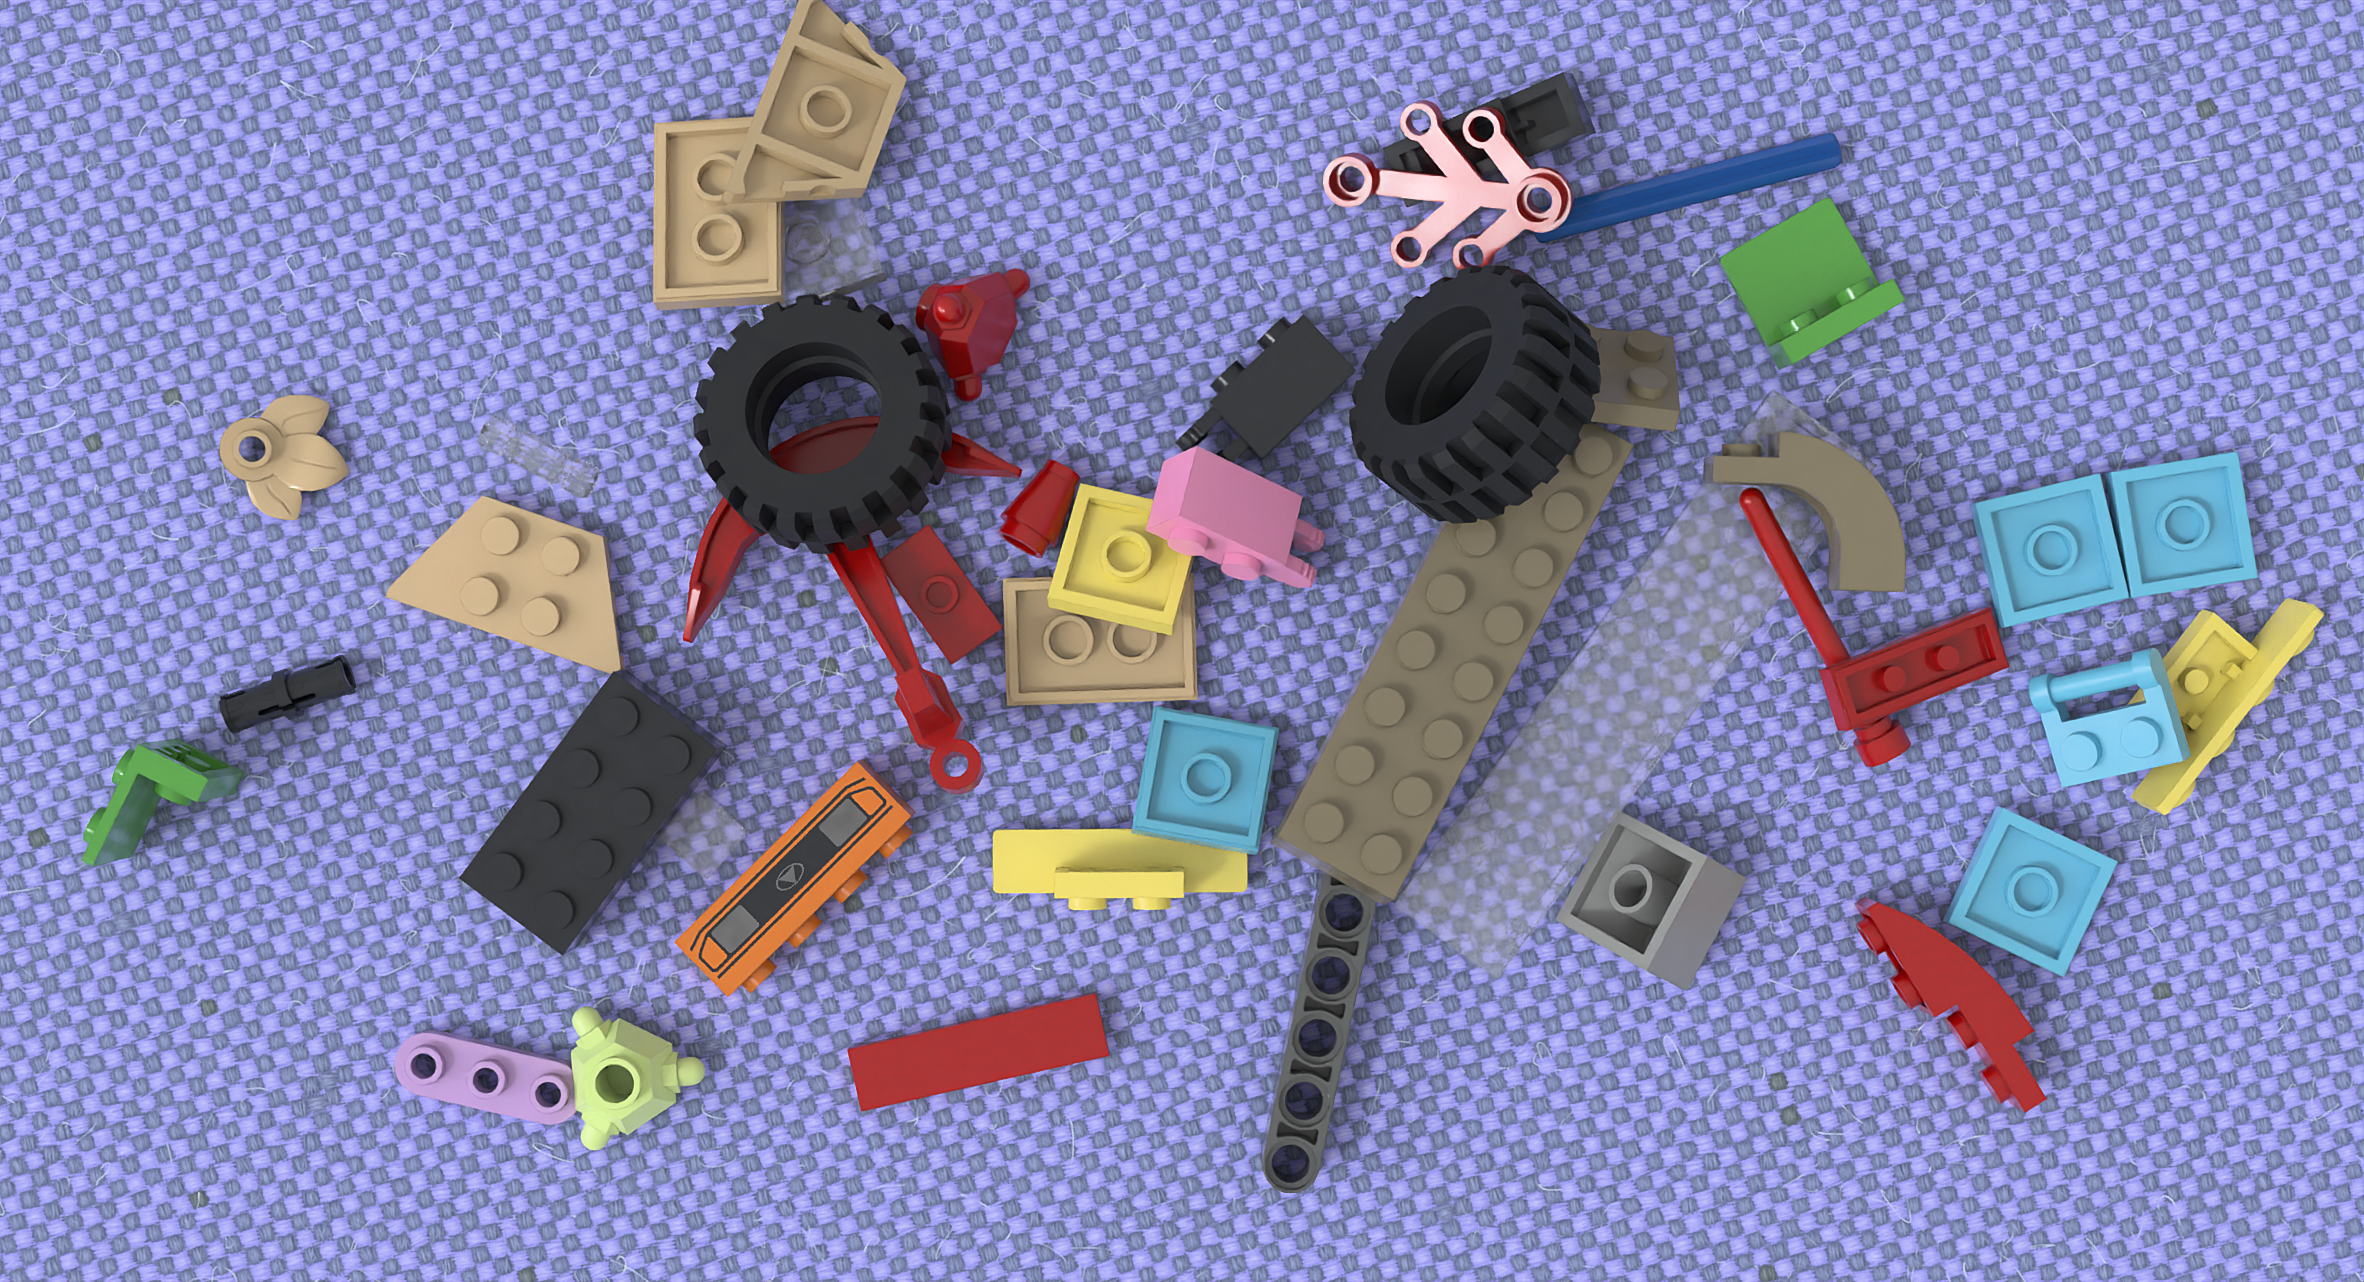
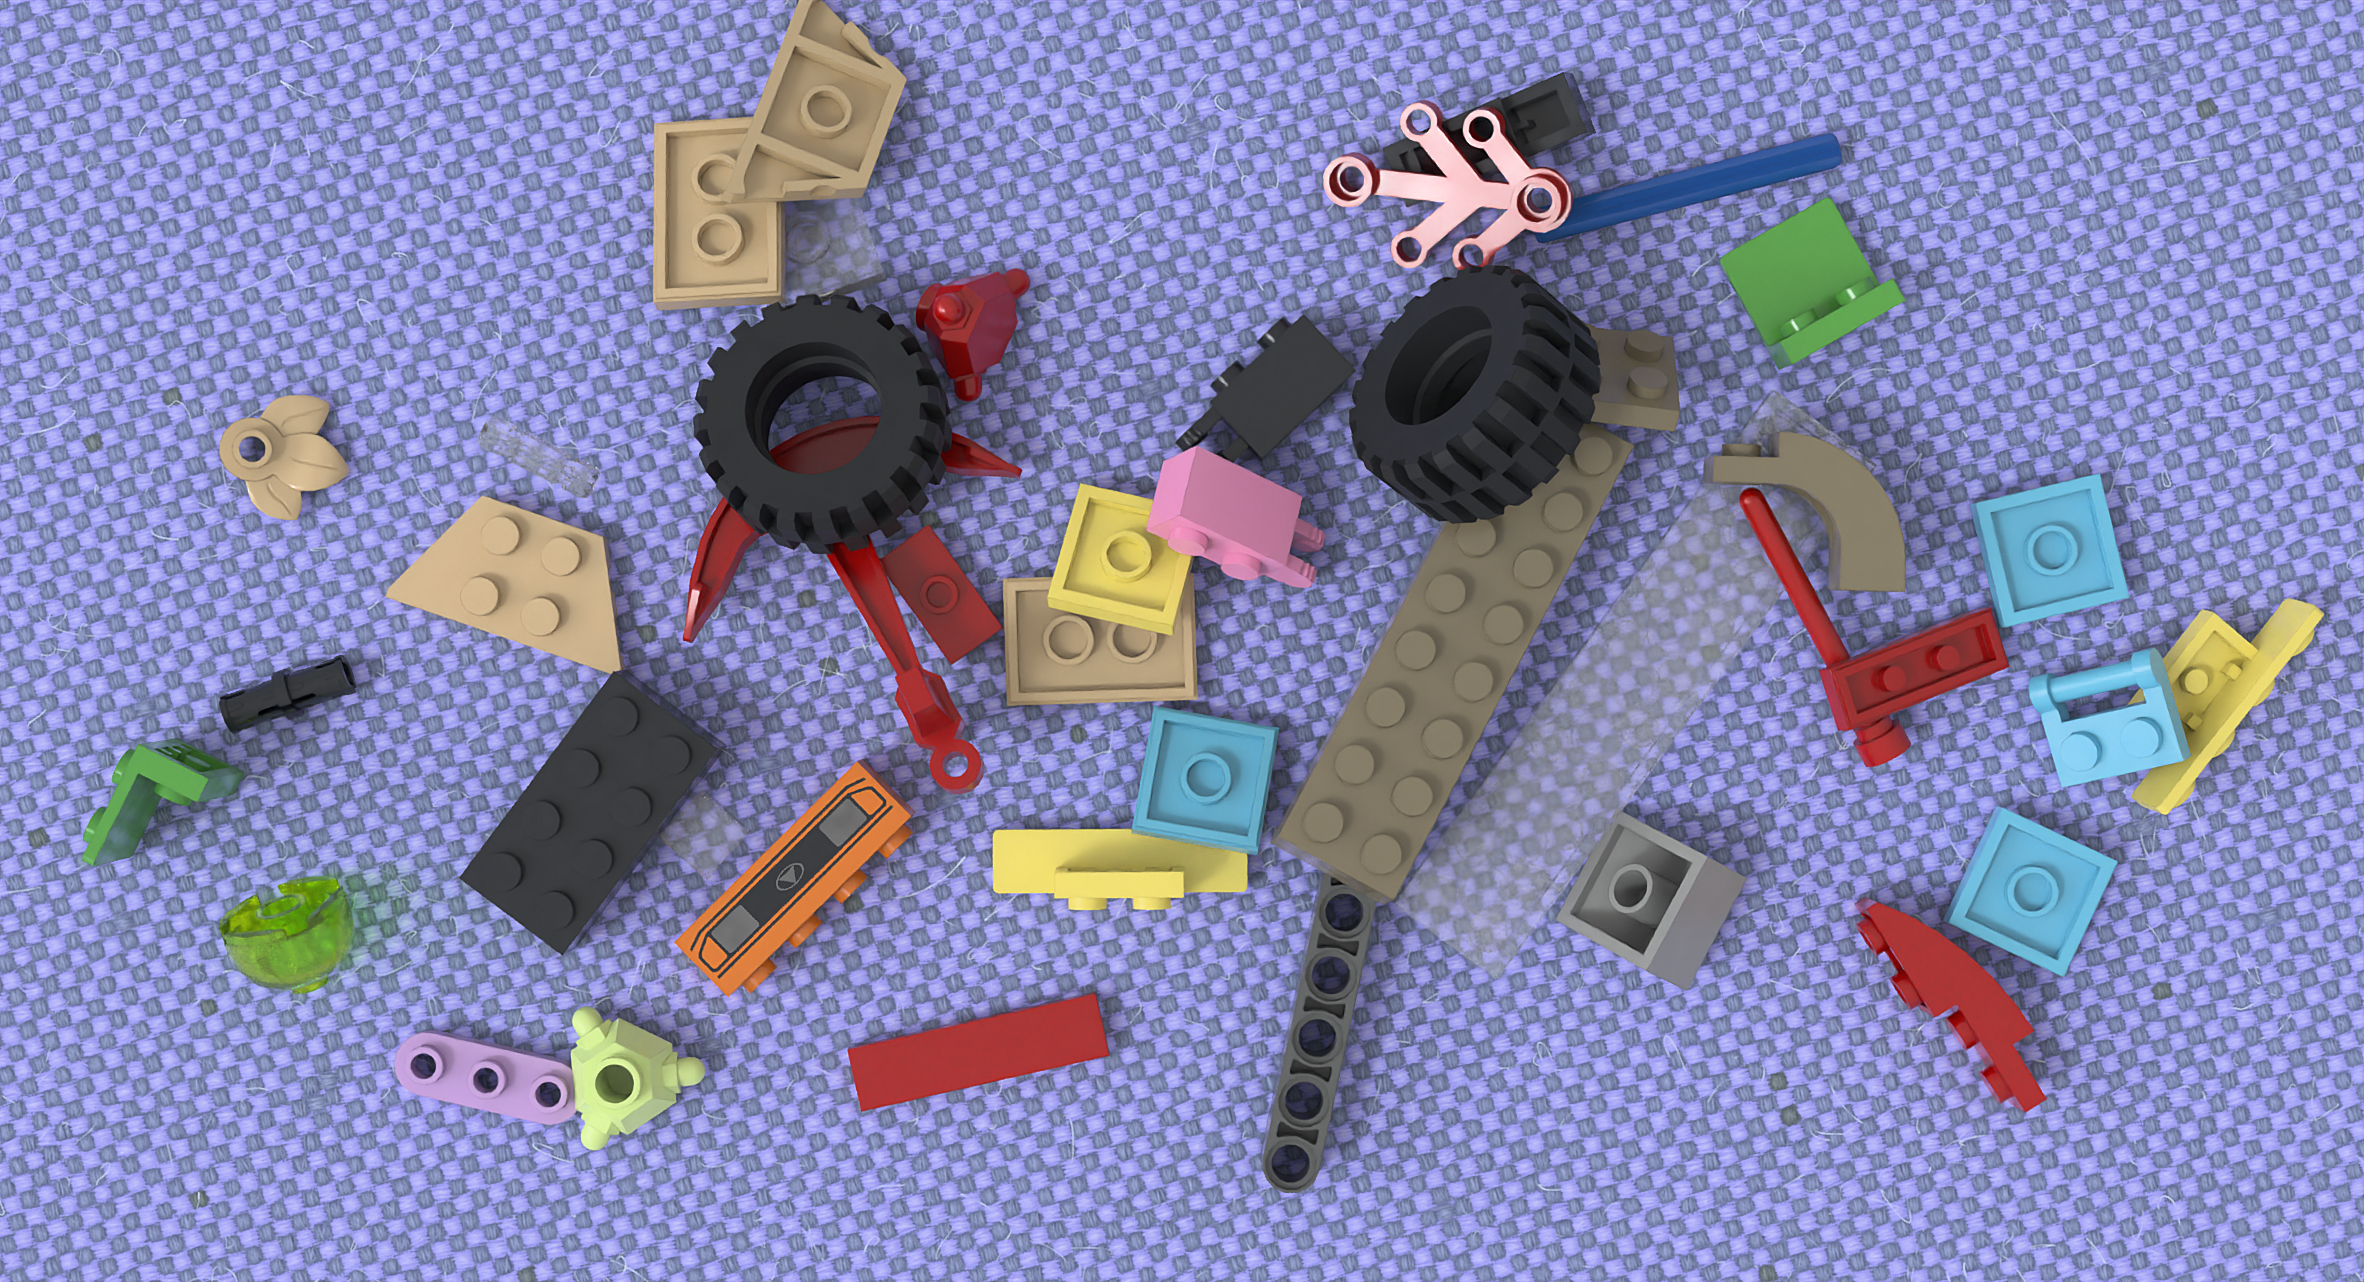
red cone [998,459,1081,558] -> none
medium azure plate [2105,451,2258,598] -> none
none -> clear neon green cylinder [219,876,355,994]

